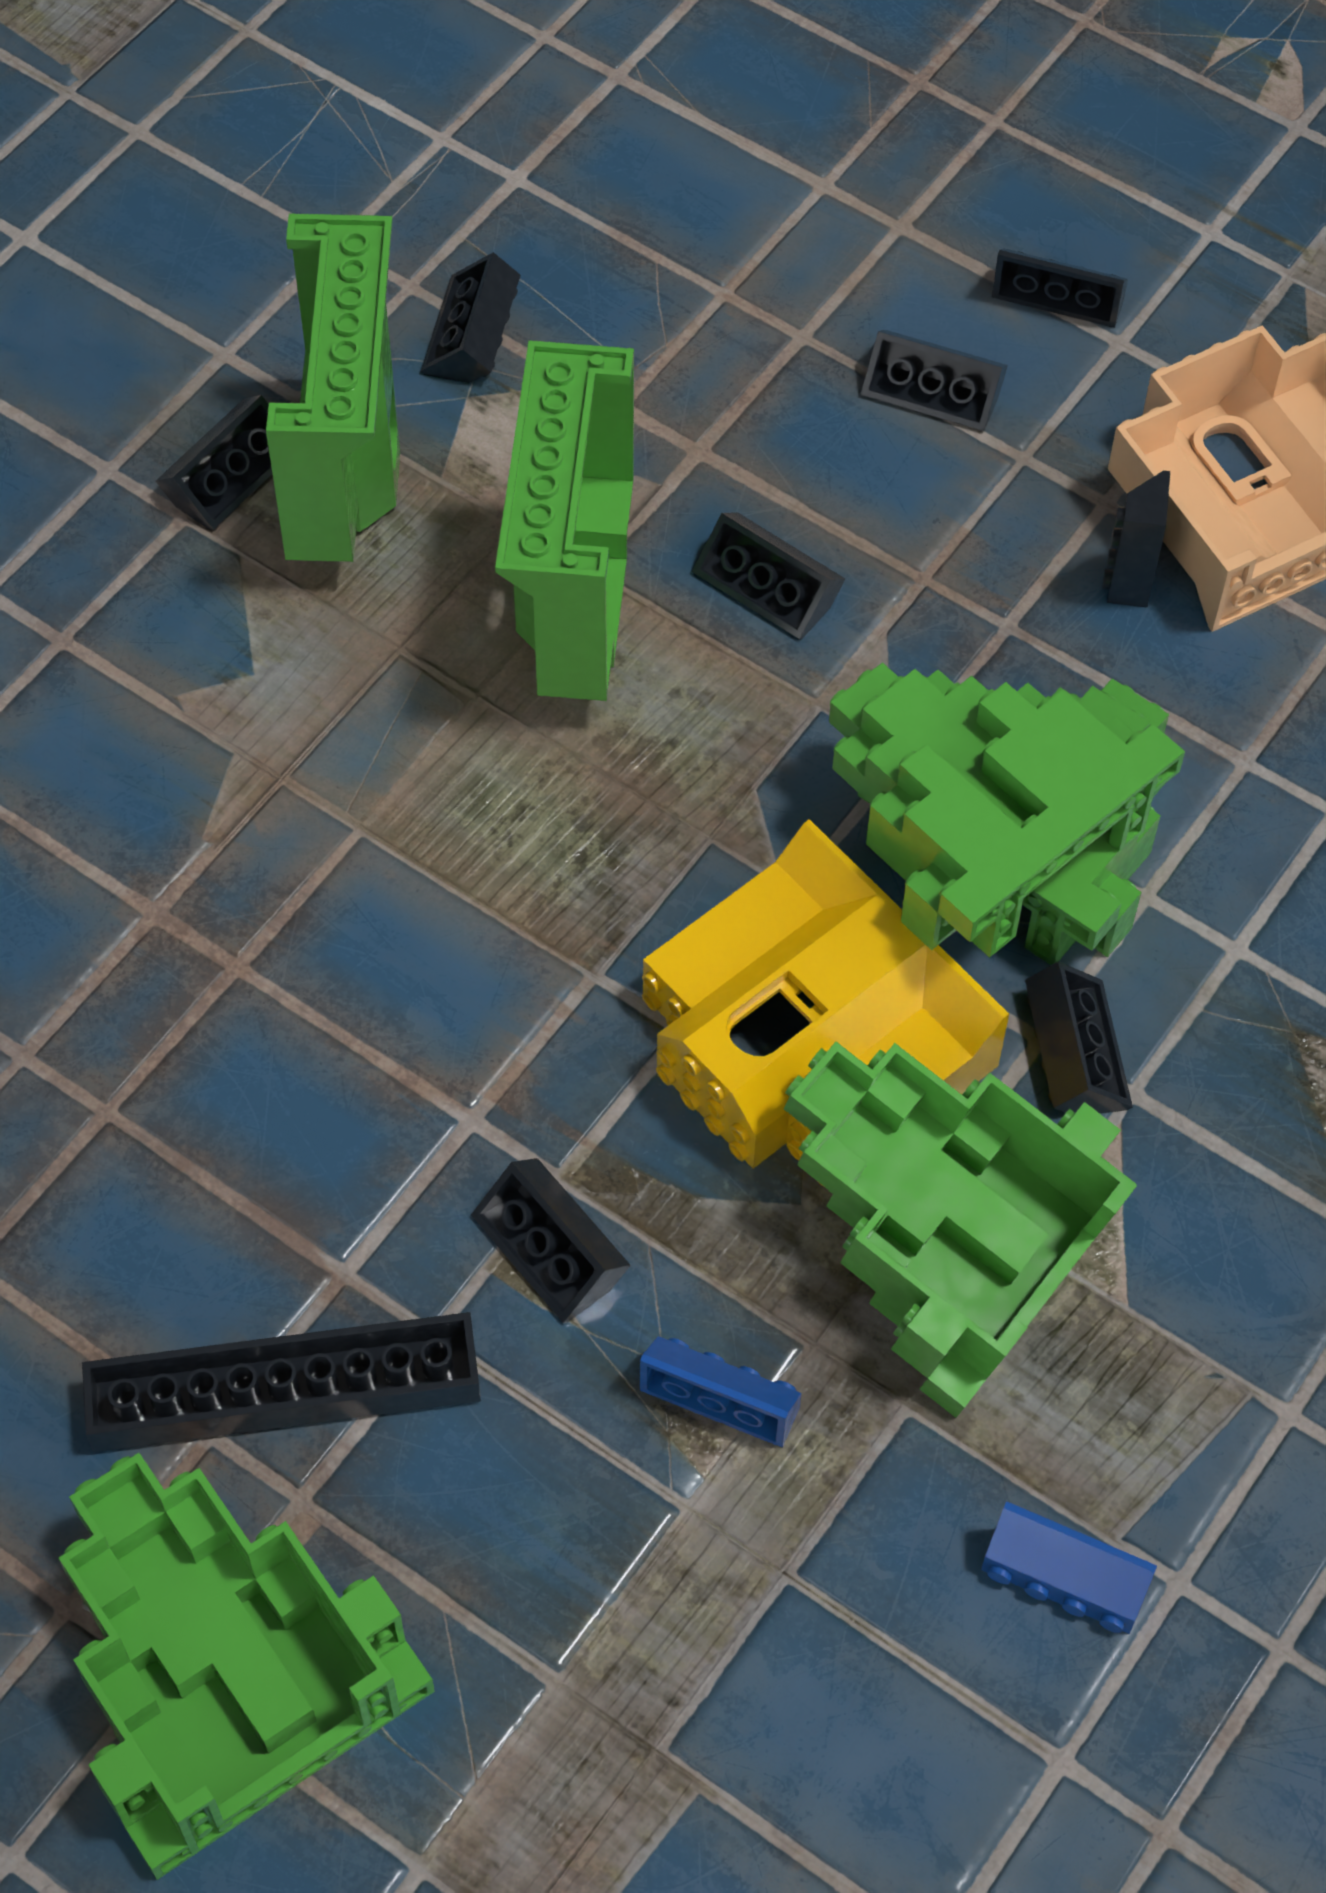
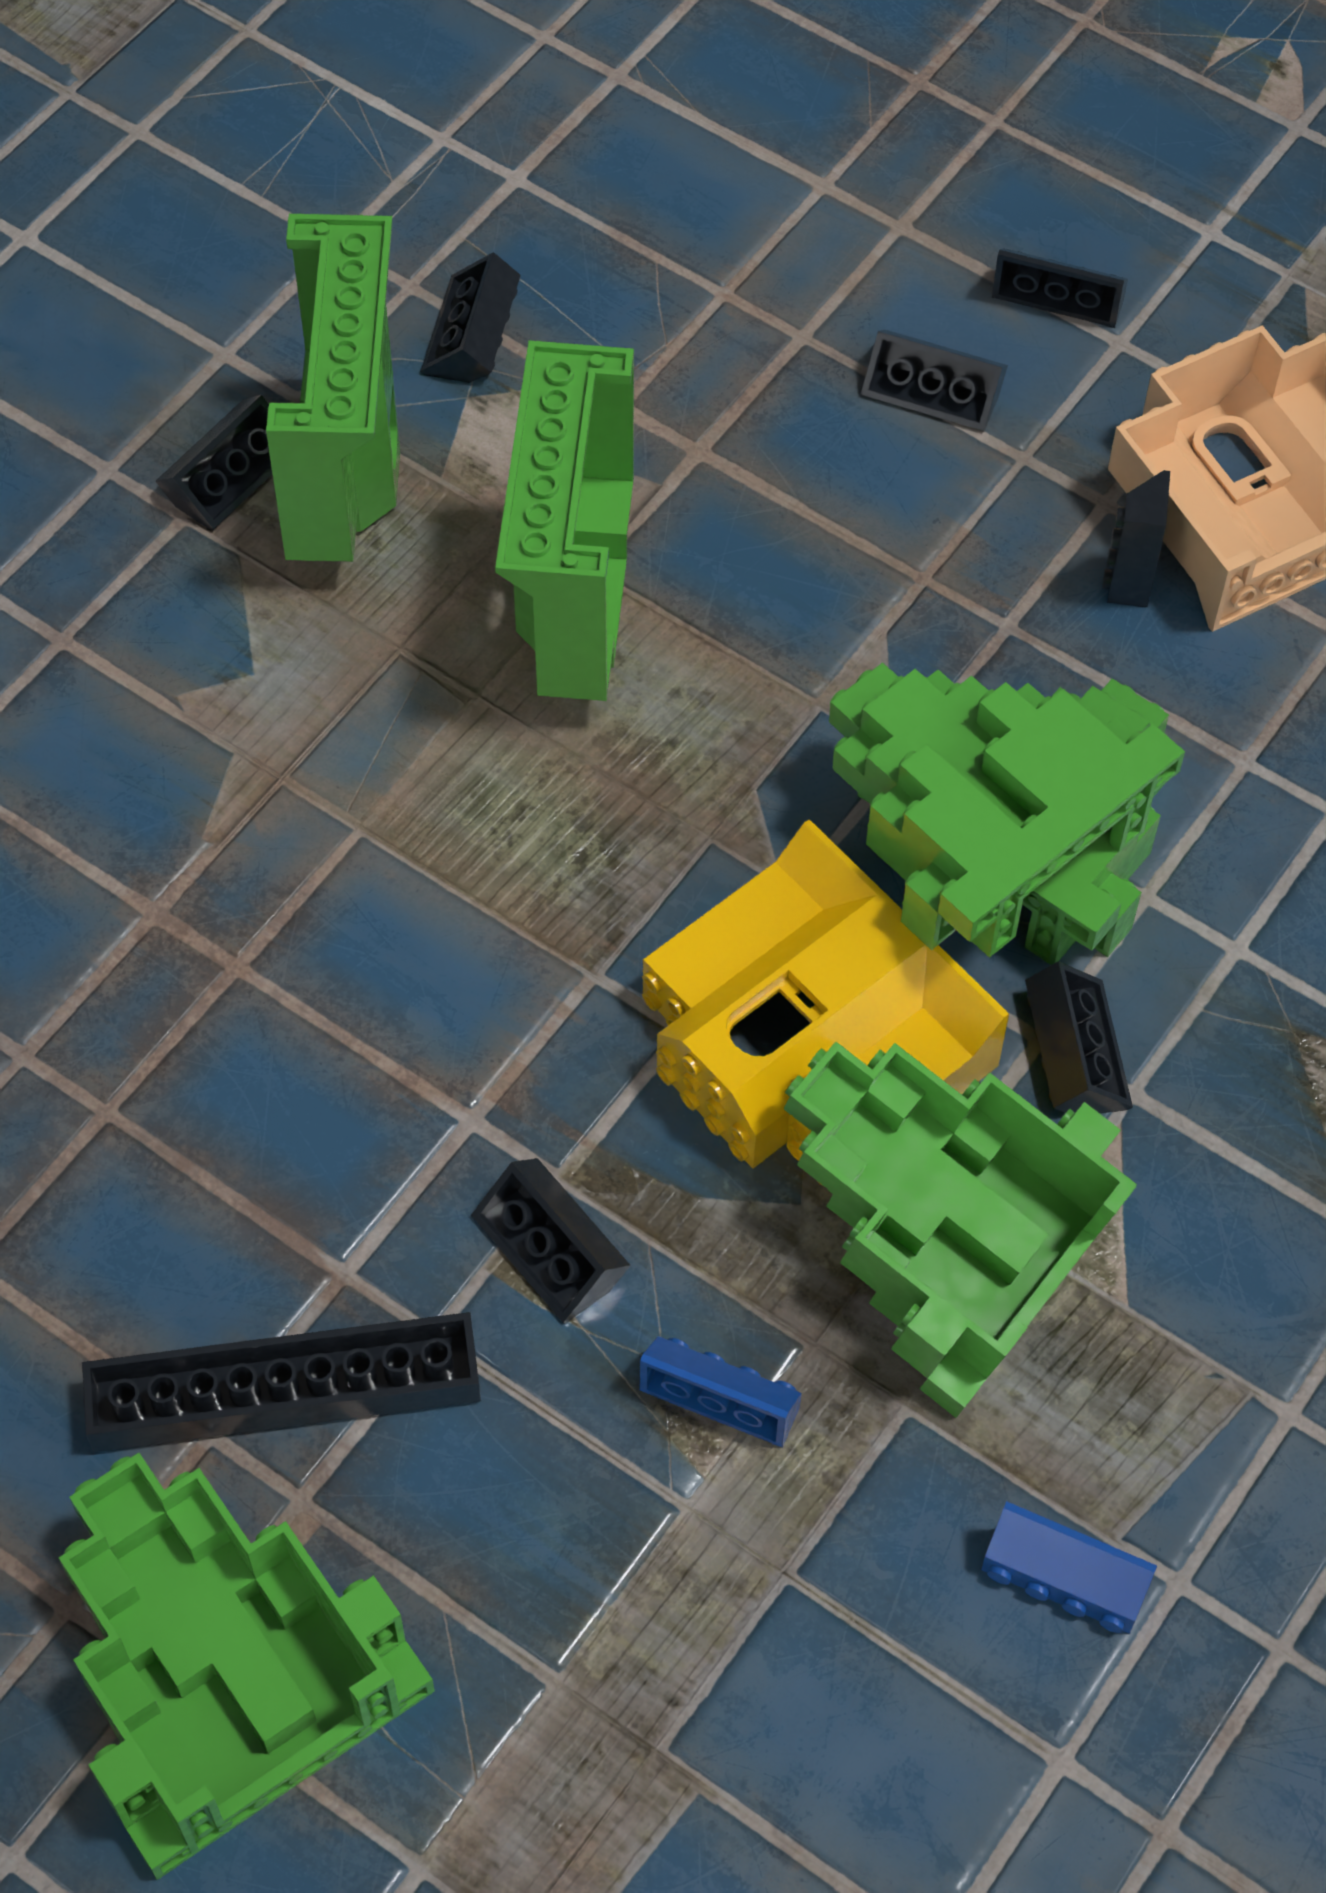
black slope [692,512,845,639] -> none

